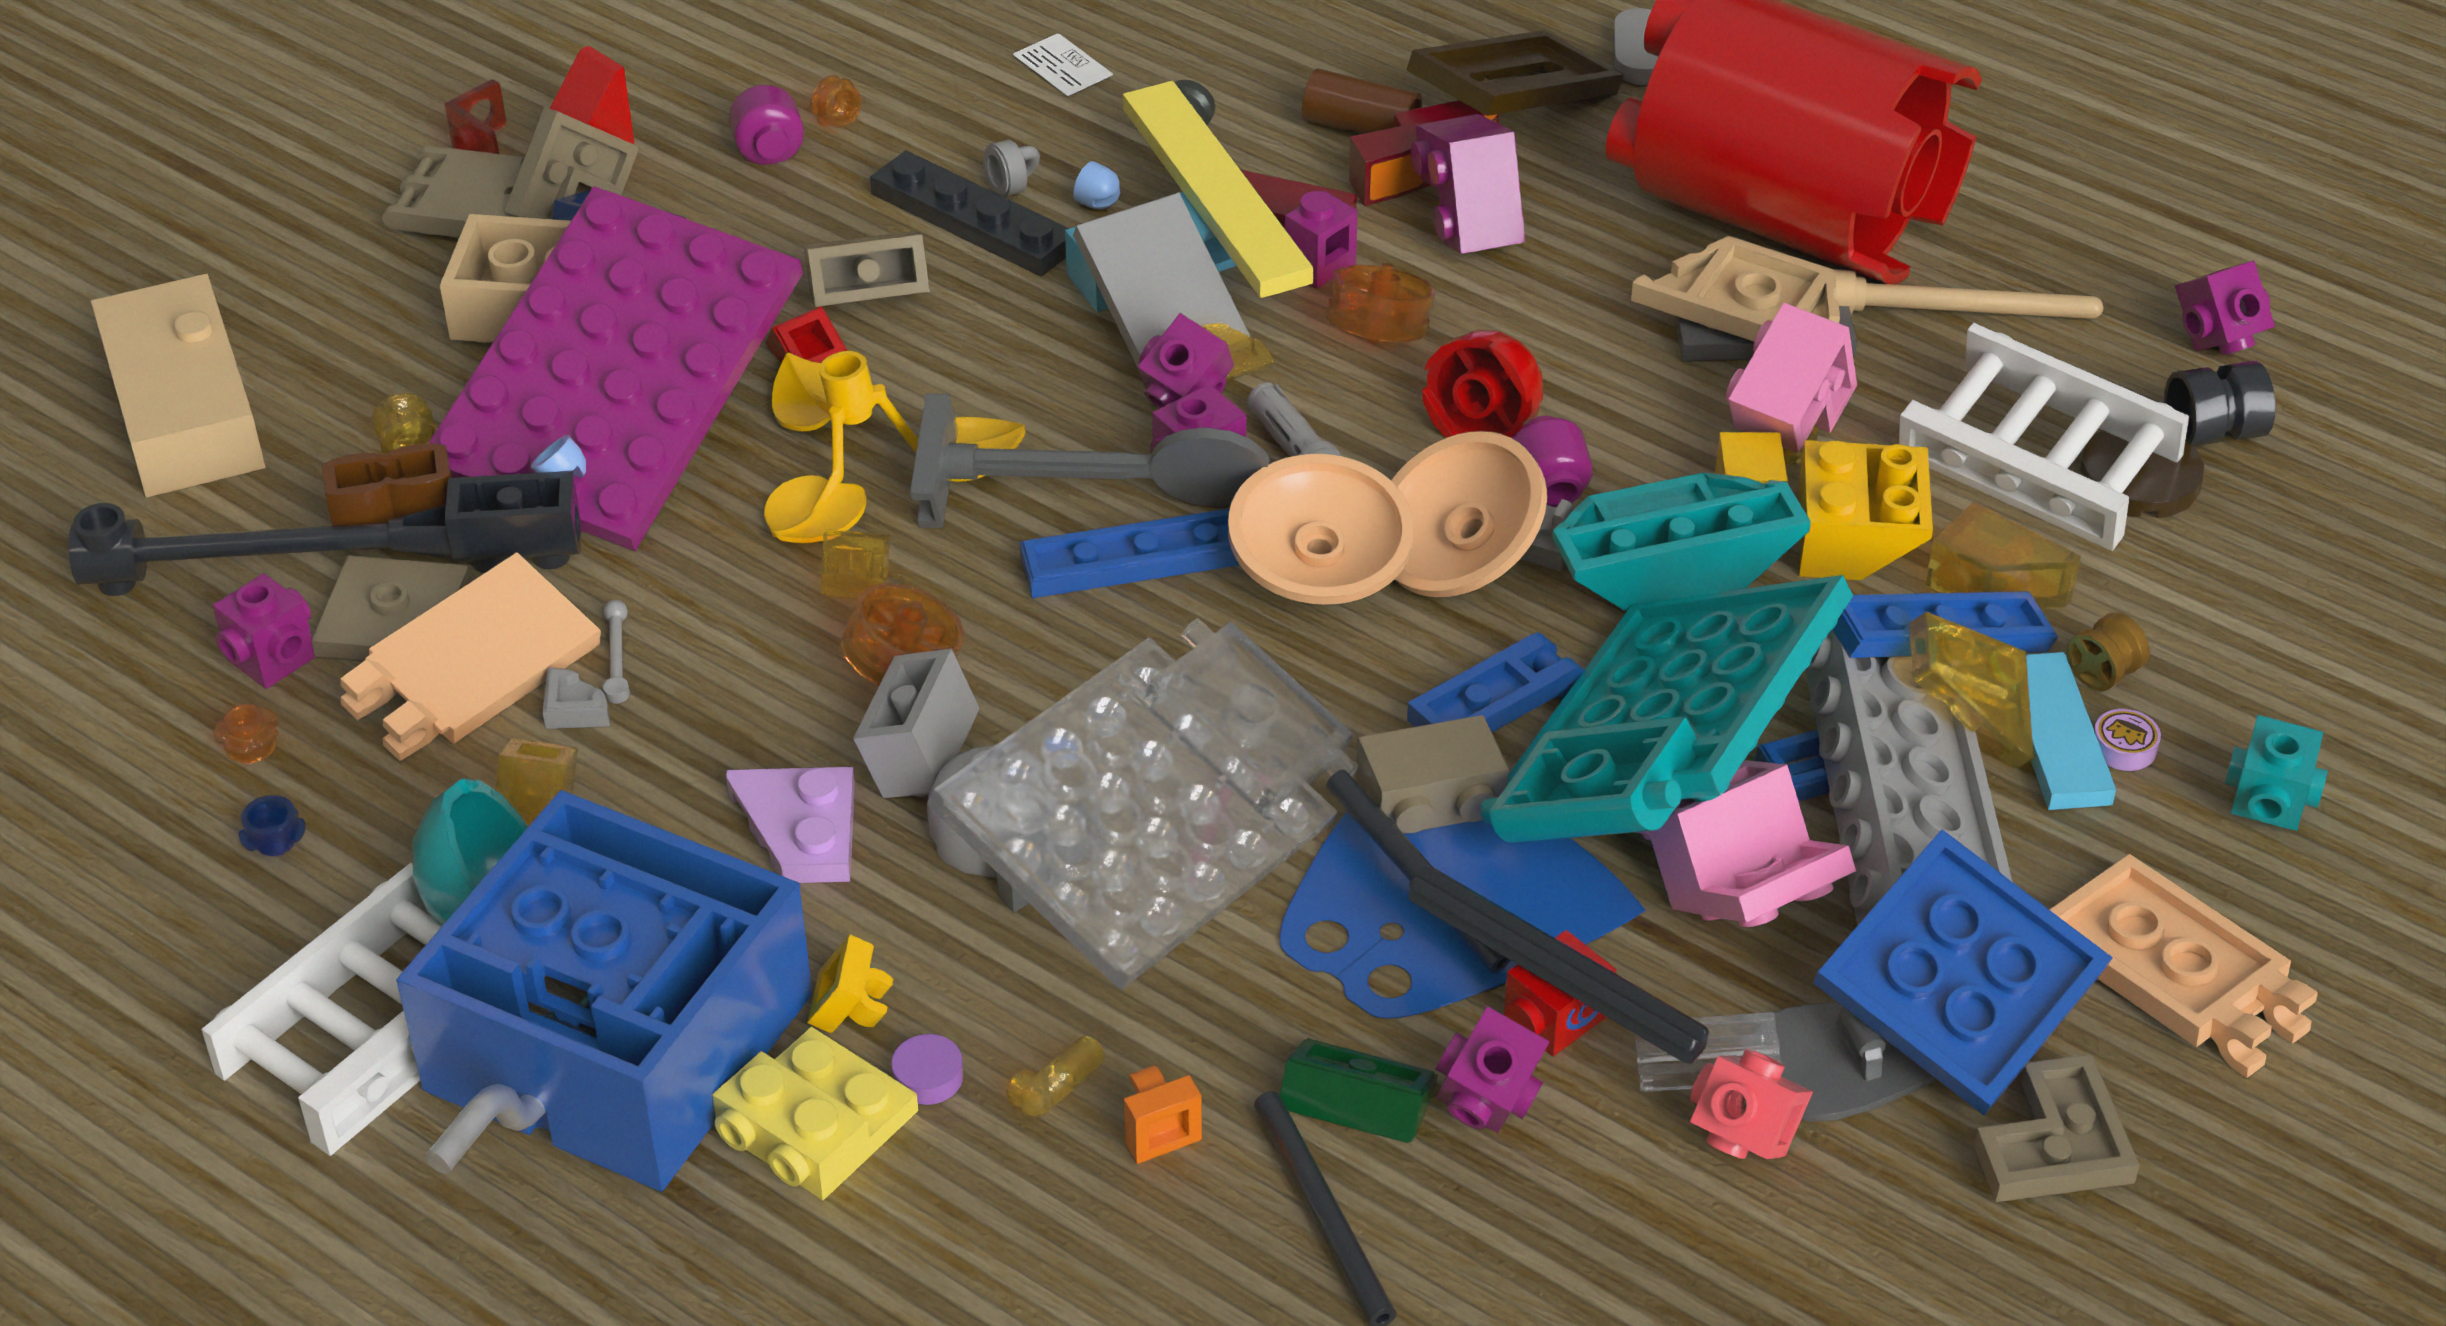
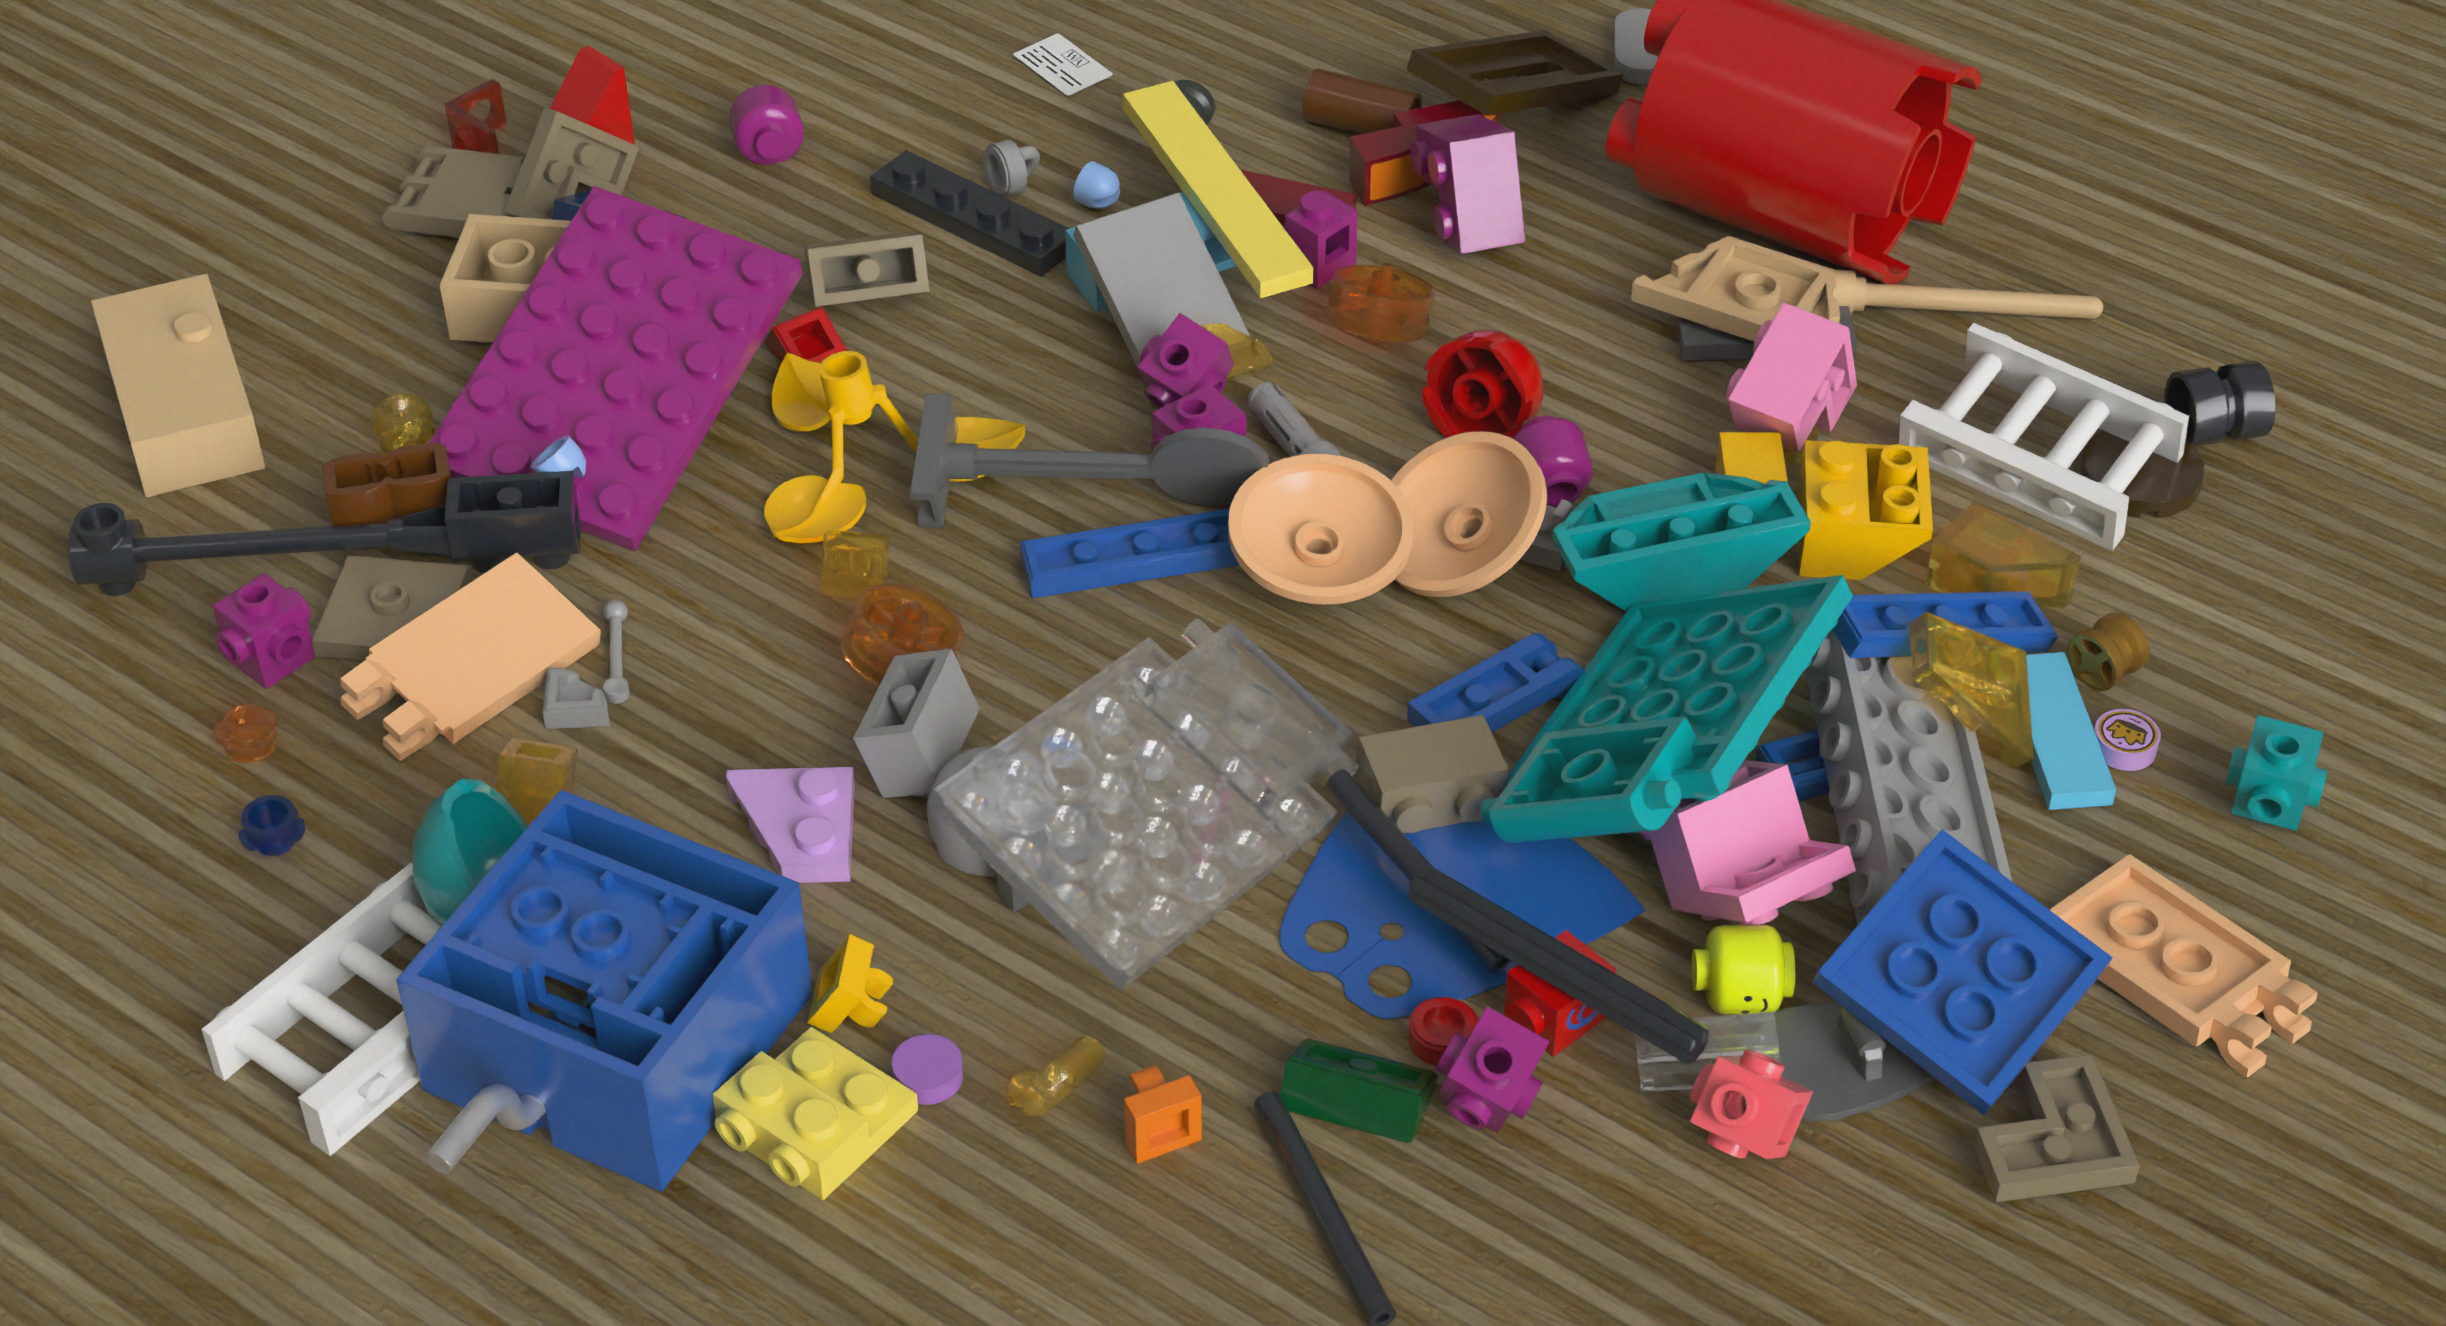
clear orange plate [810,75,861,127] -> none
magenta brick [2174,260,2275,356] -> none
none -> red tile [1408,997,1479,1066]
none -> neon yellow head [1691,925,1796,1014]

